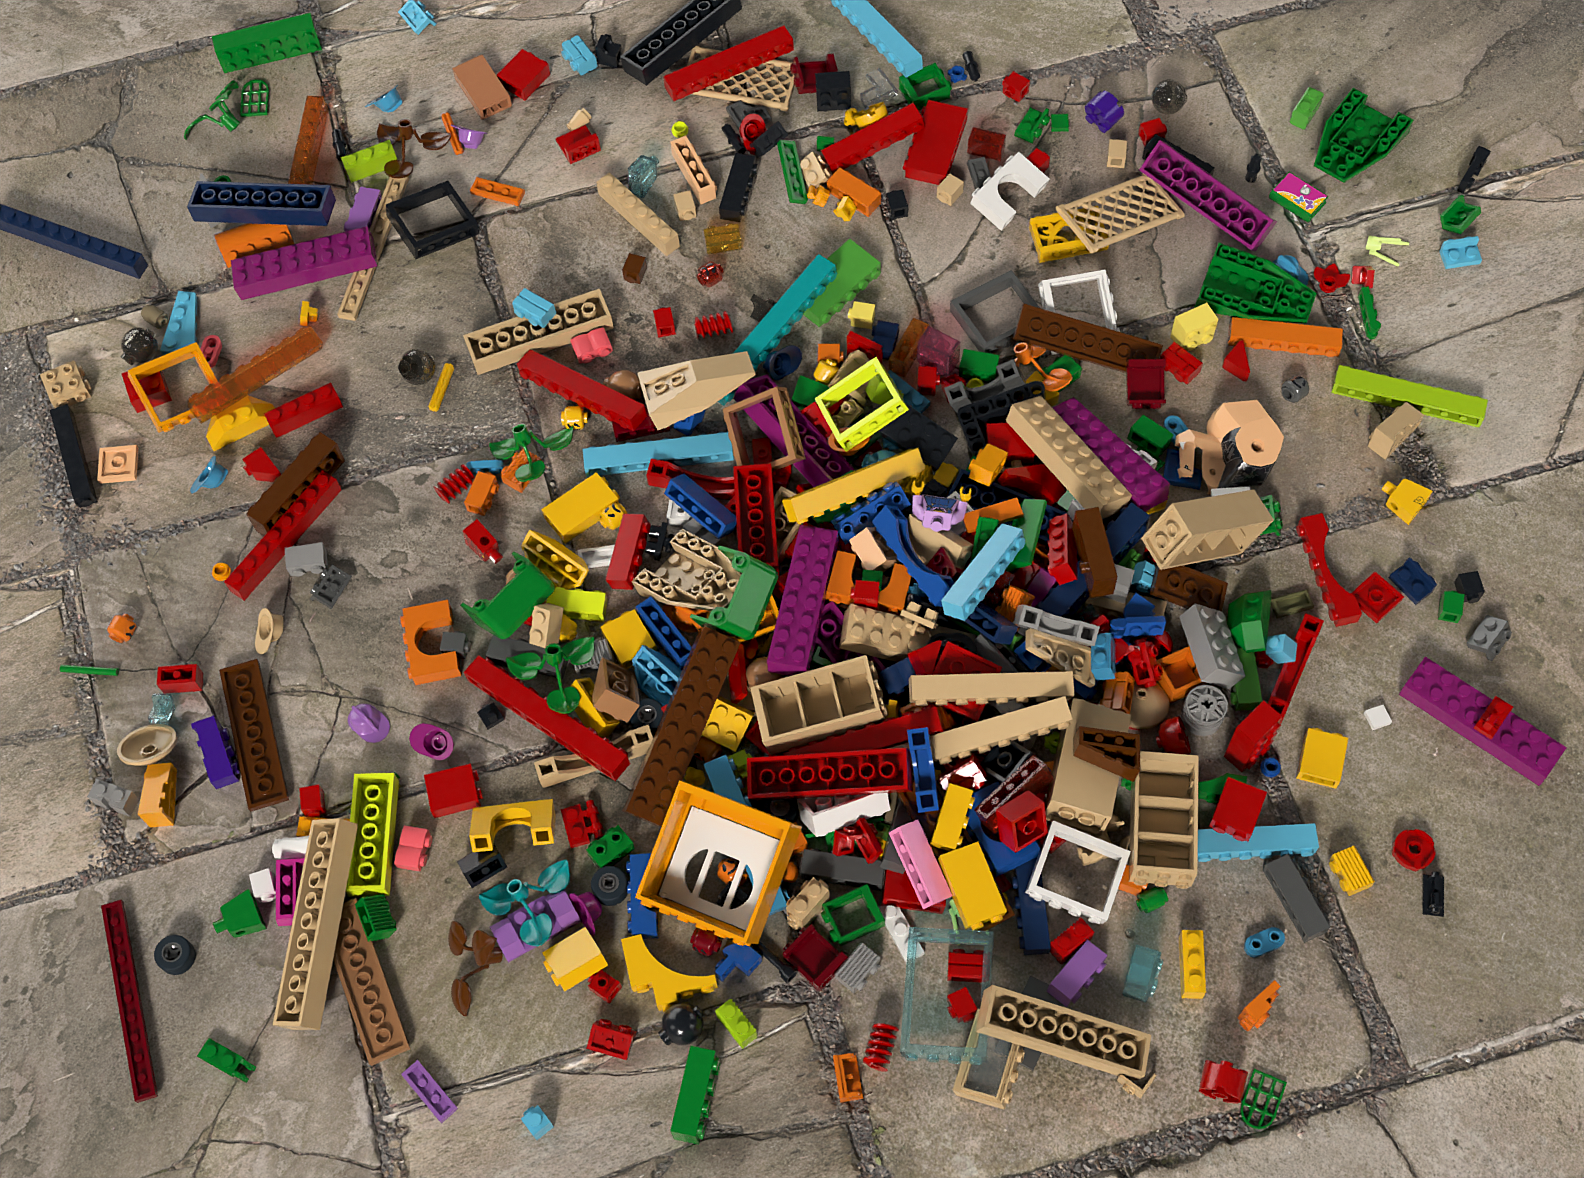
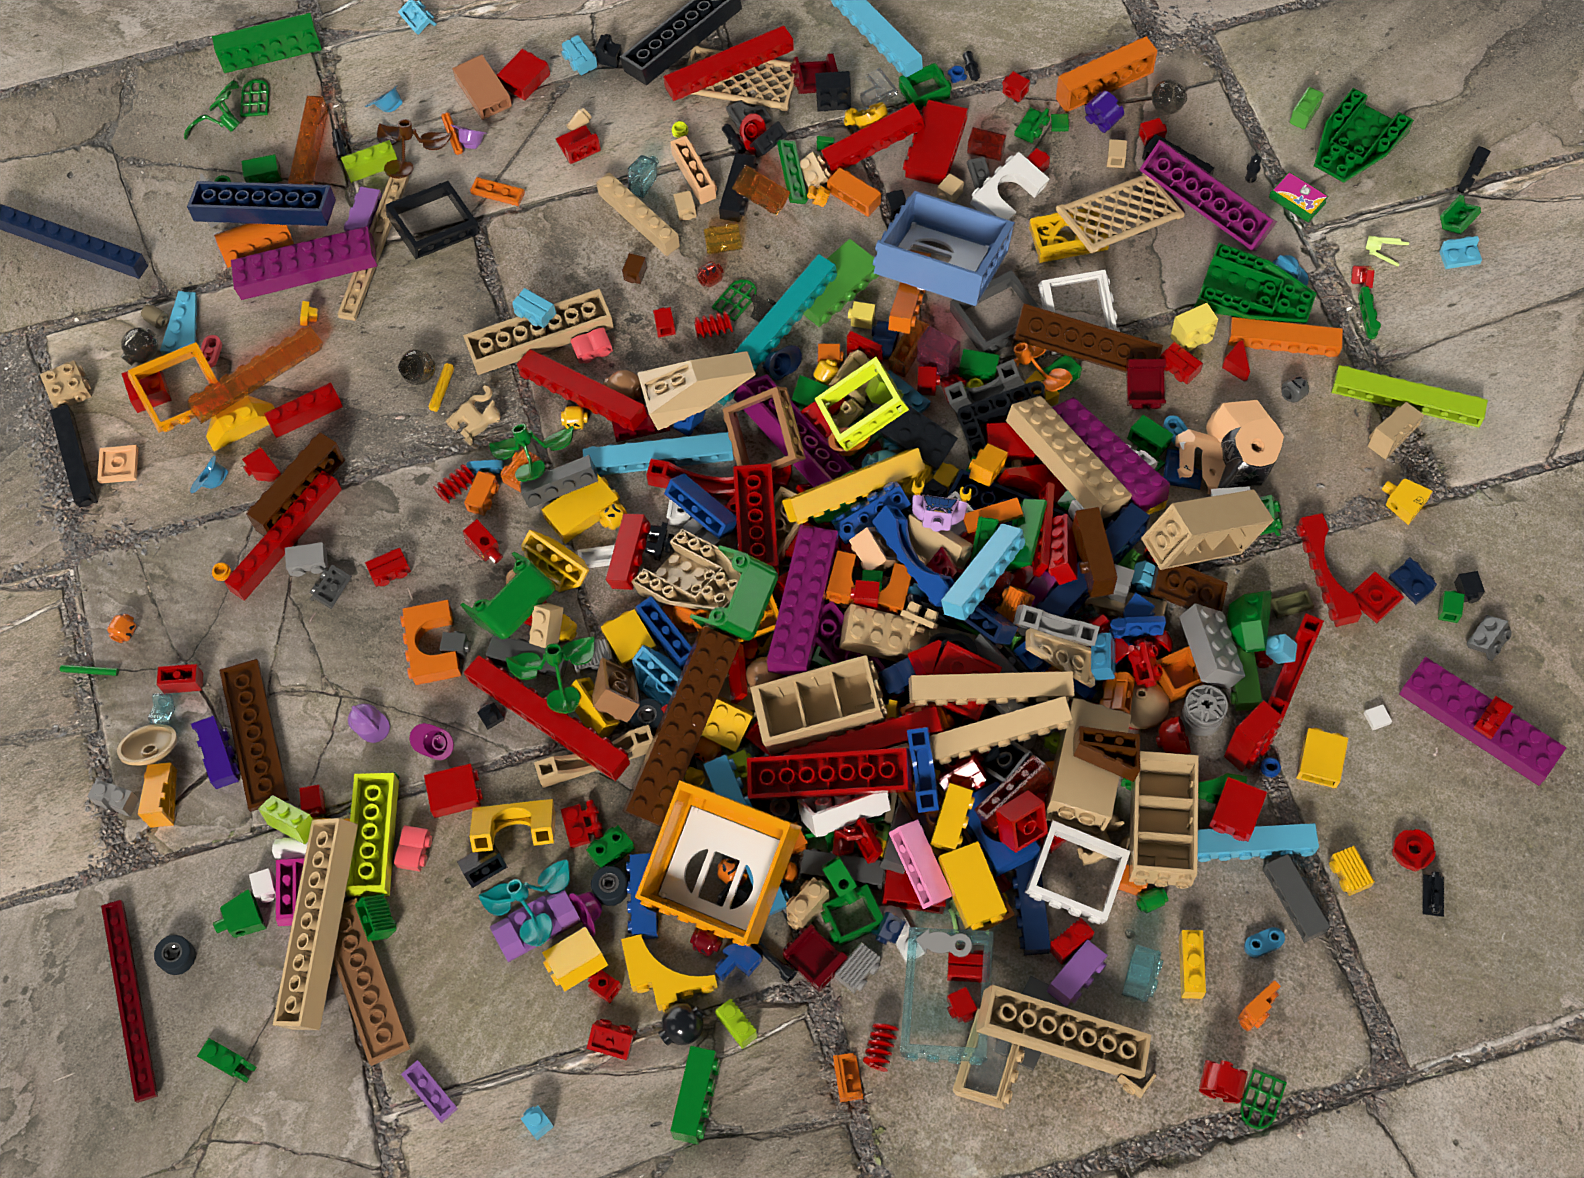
tan piece [255,608,283,654] -> none
reddish brown plant [448,921,503,1017] -> none
neon yellow brick [546,587,608,622] -> none
red plate [752,438,772,465] -> none
yellow tile [833,196,857,221] -> none
red plate [1314,263,1350,293] -> none
none -> green brick [241,154,282,183]
none -> lime brick [258,795,313,844]
none -> red brick [365,547,411,587]
none -> tan animal [446,385,501,446]
none -> dark grey brick [520,455,598,508]
none -> green window [712,279,757,322]
none -> clear orange brick [732,165,790,216]
none -> green torso [821,855,859,905]
none -> dark blue bracket [871,912,906,945]
none -> medium blue door [873,191,1015,306]
none -> orange brick [888,250,931,334]
none -> light grey brick [915,928,972,957]
none -> red tile [1033,482,1055,578]
none -> orange brick [1056,36,1158,113]

